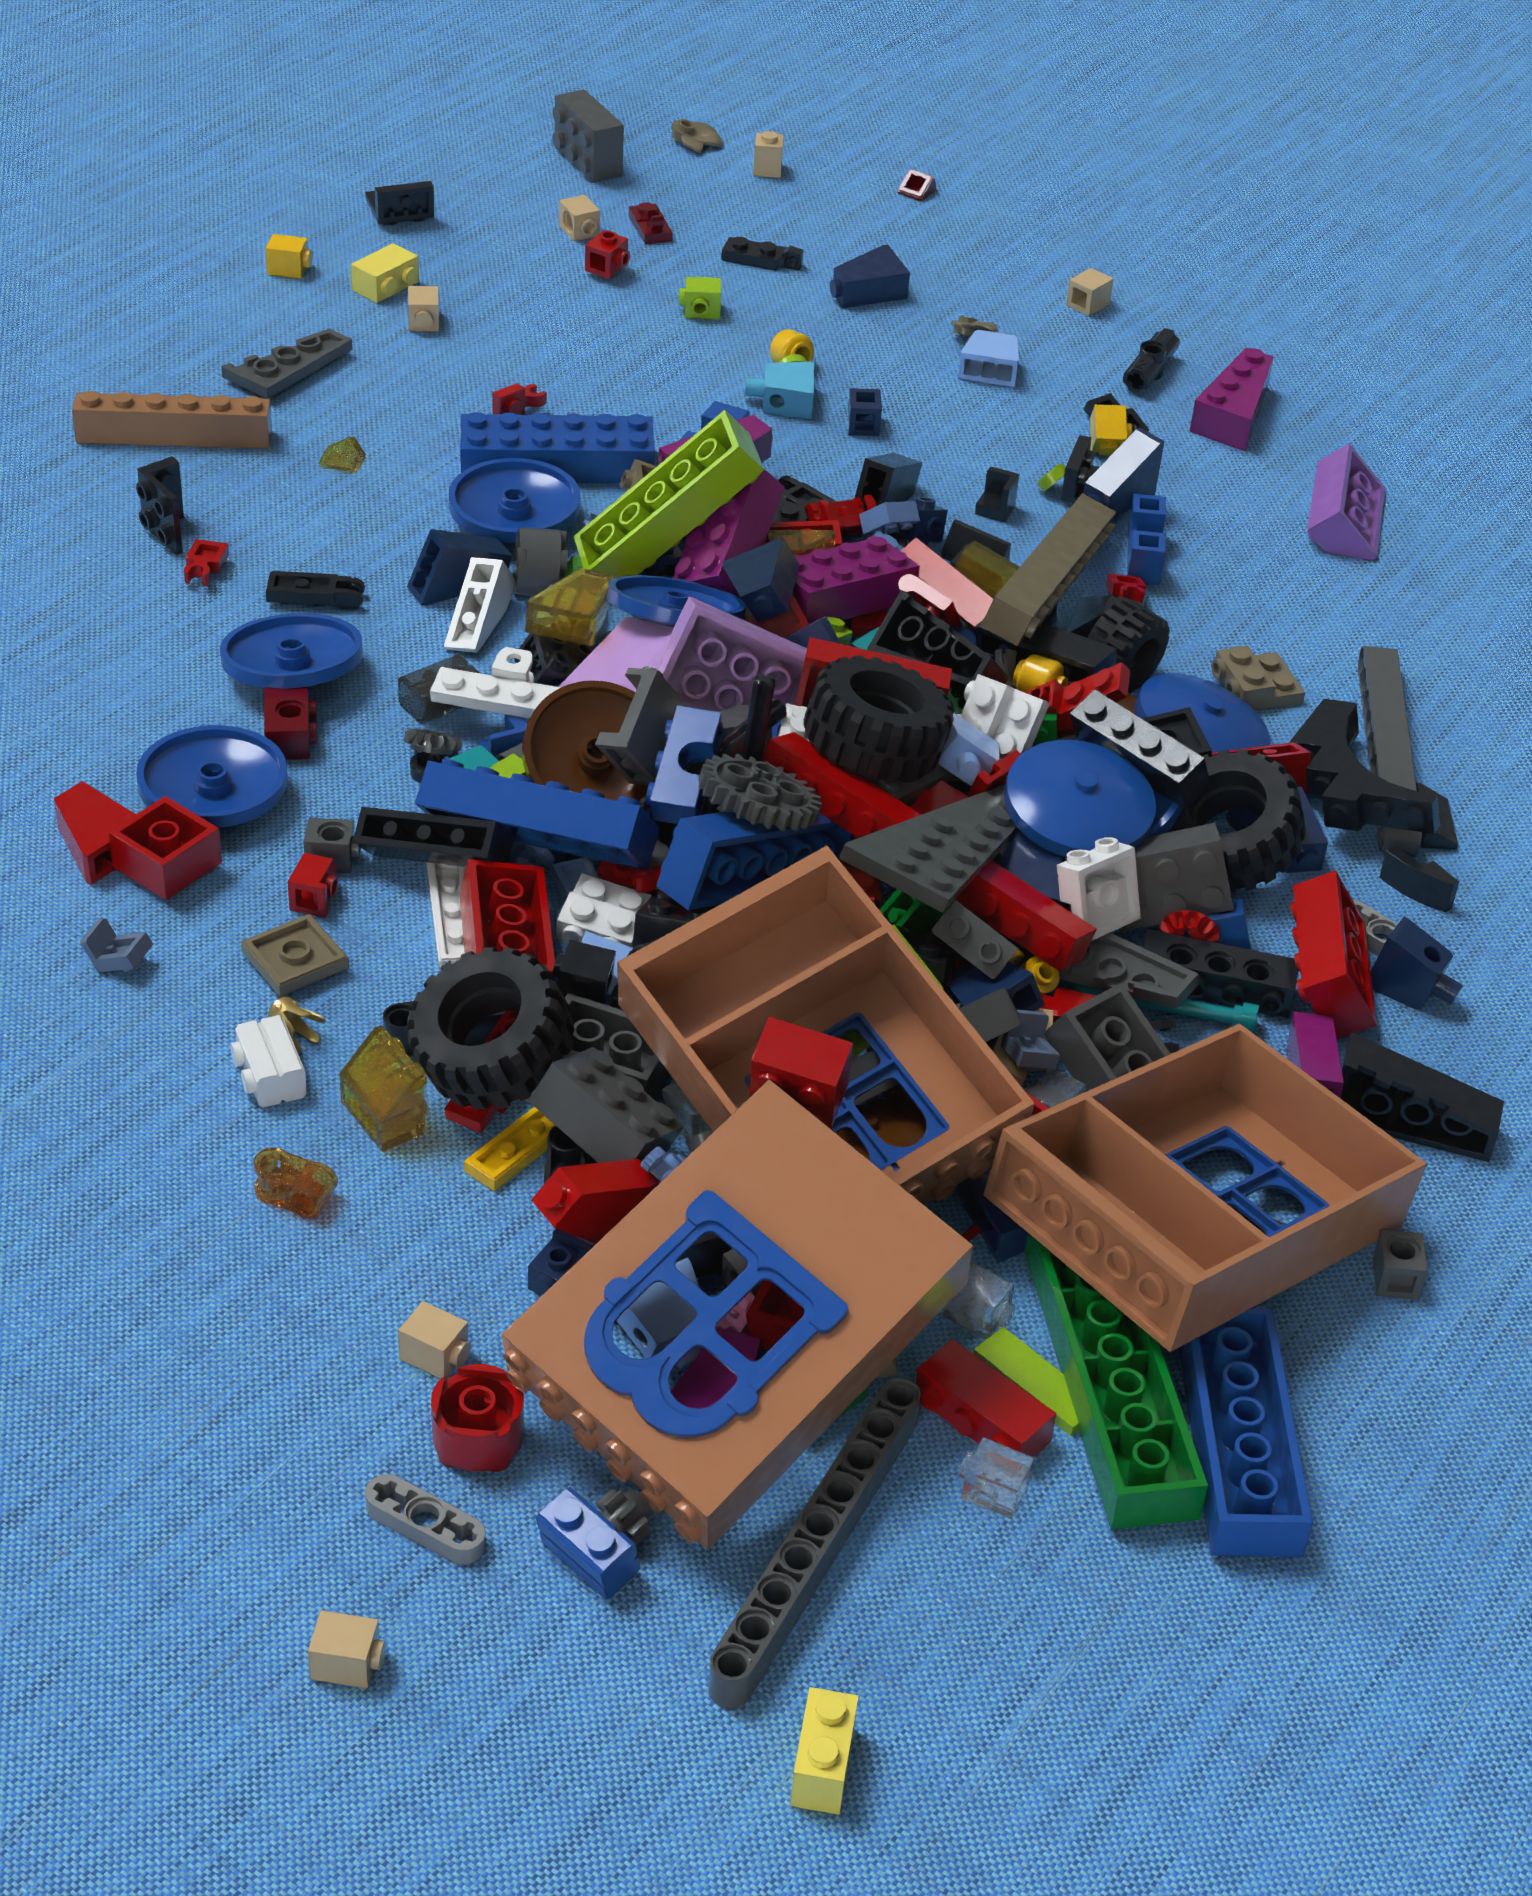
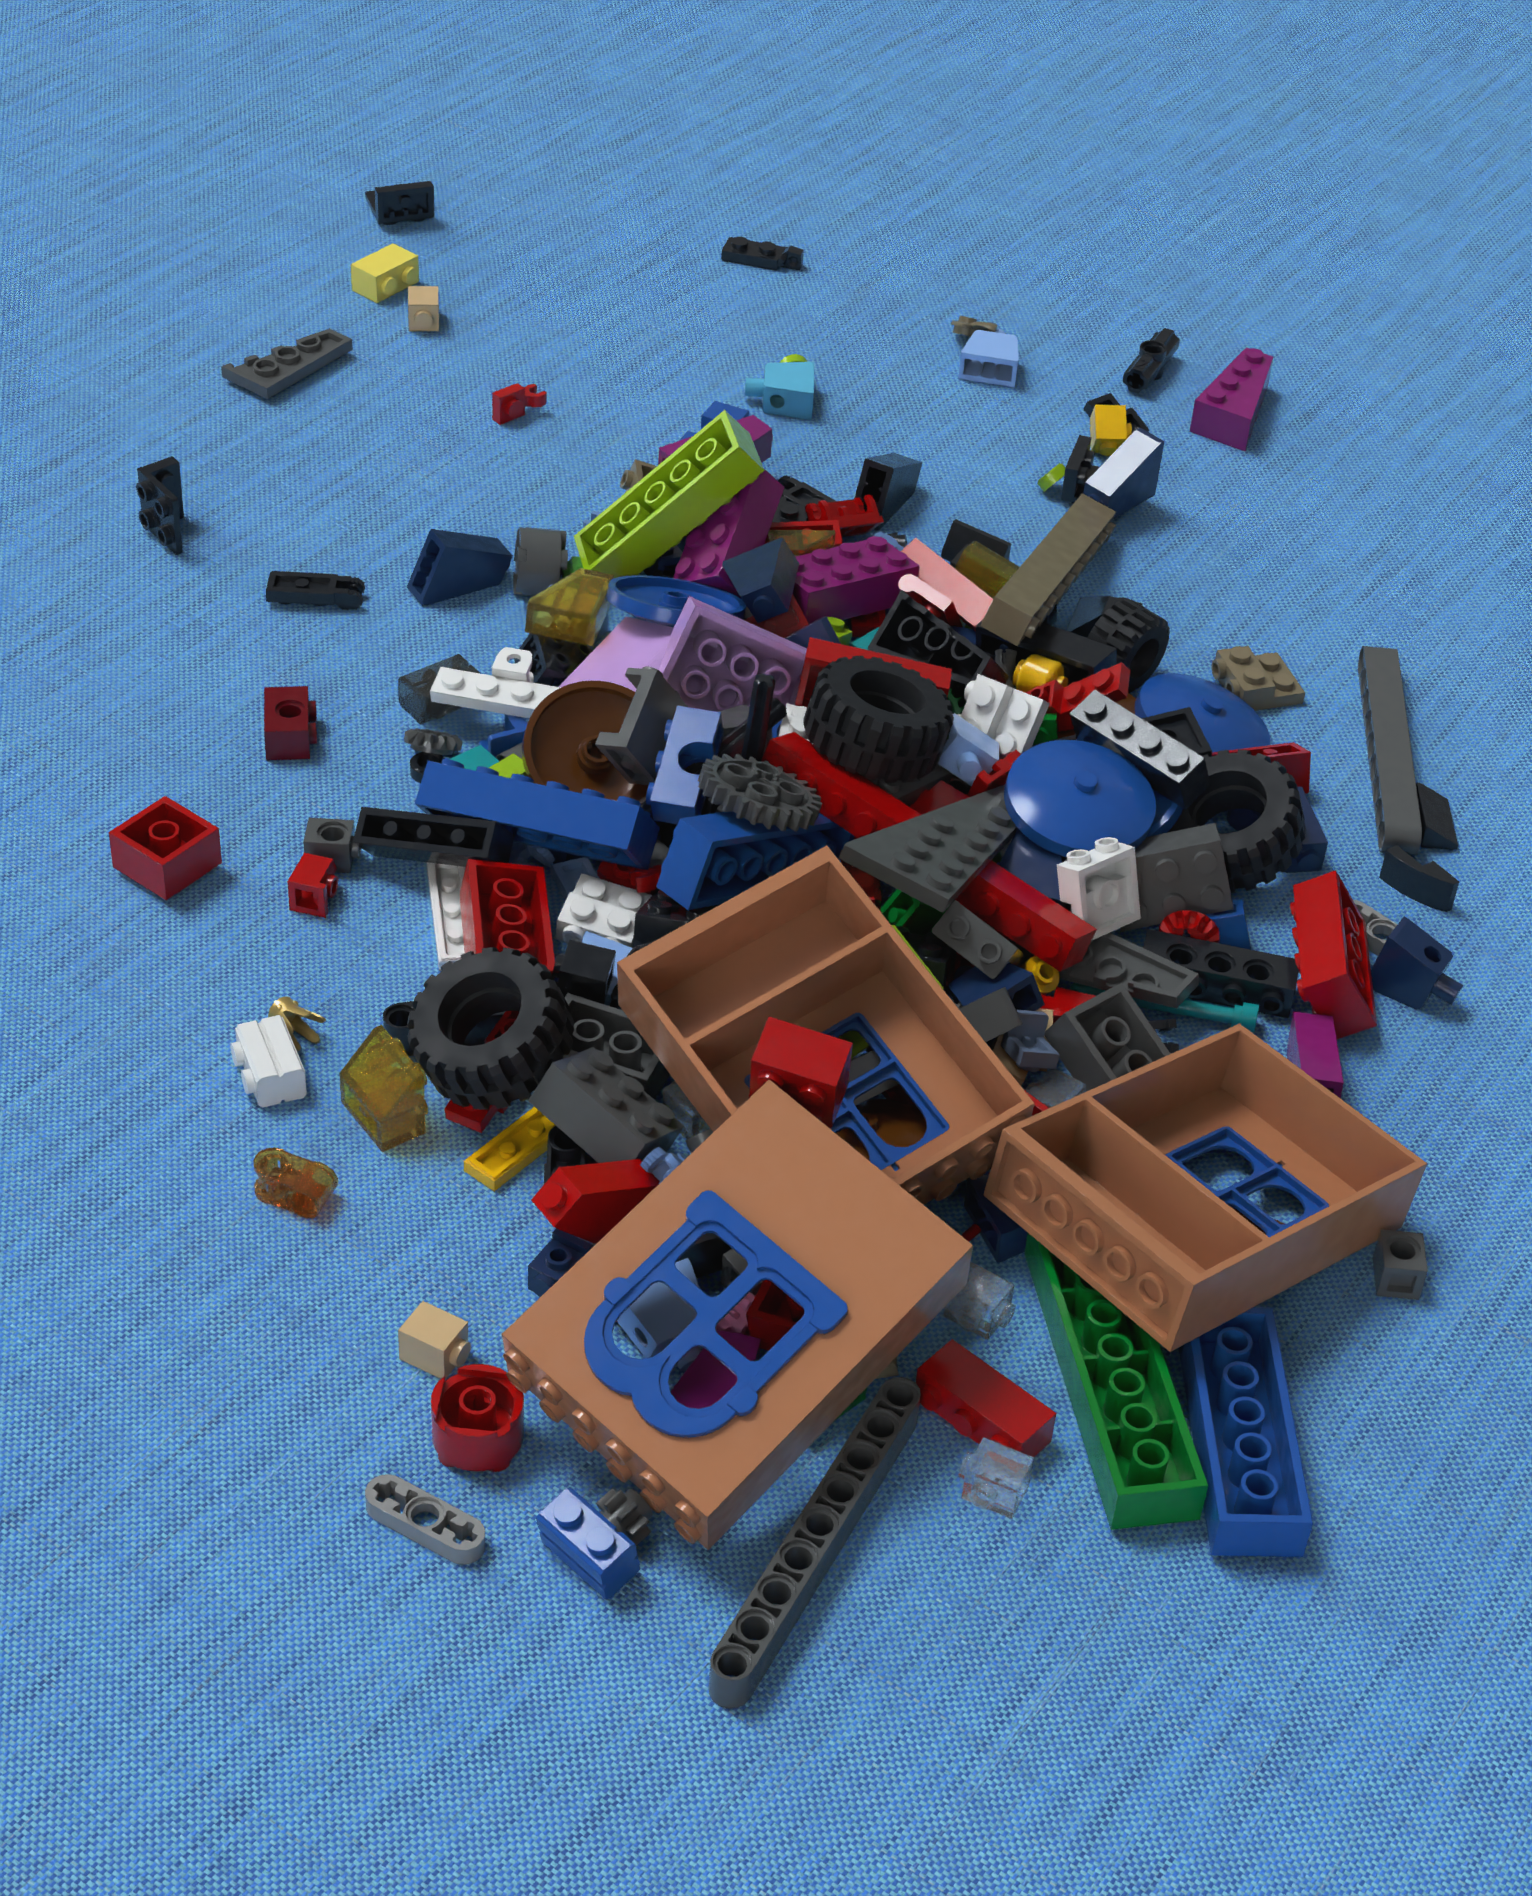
red slope [54,781,136,885] -> none
medium nougat brick [72,391,272,449] -> none
sand blue bracket [80,918,153,973] -> none
blue dish [136,725,288,828] -> none
red plate [184,539,229,586] -> none
blue dish [220,613,363,689] -> none
dark tan plate [241,914,349,997] -> none
yellow brick [265,234,313,279] -> none
tan brick [308,1610,386,1689] -> none
clear yellow slope [319,436,366,472] -> none
white slope [444,557,516,653] -> none
blue dish [449,458,581,543] -> none
blue brick [460,412,655,484] -> none
dark grey brick [552,89,624,183] -> none
tan brick [559,195,600,242] -> none
red brick [585,230,630,279] -> none
dark red plate [628,202,673,244] -> none
dark tan plate [671,119,723,153] -> none
lime brick [679,277,721,319] -> none
tan brick [753,131,784,178] -> none
yellow head [770,329,815,363] -> none
light yellow brick [790,1687,859,1815] -> none
dark blue slope [830,244,910,308] -> none
dark blue brick [848,388,882,436] -> none
medium blue piece [859,501,920,536] -> none
slope [897,169,937,201] -> none
dark blue brick [898,497,948,546] -> none
lime tile [973,1327,1079,1436] -> none
black panel [975,467,1020,523] -> none
tan brick [1066,268,1114,316] -> none
red plate [1106,573,1146,604] -> none
blue arch [1127,494,1166,585] -> none
black arch [1290,699,1440,834] -> none
medium lavender slope [1307,443,1385,561] -> none
black wedge [1341,1032,1504,1162] -> none

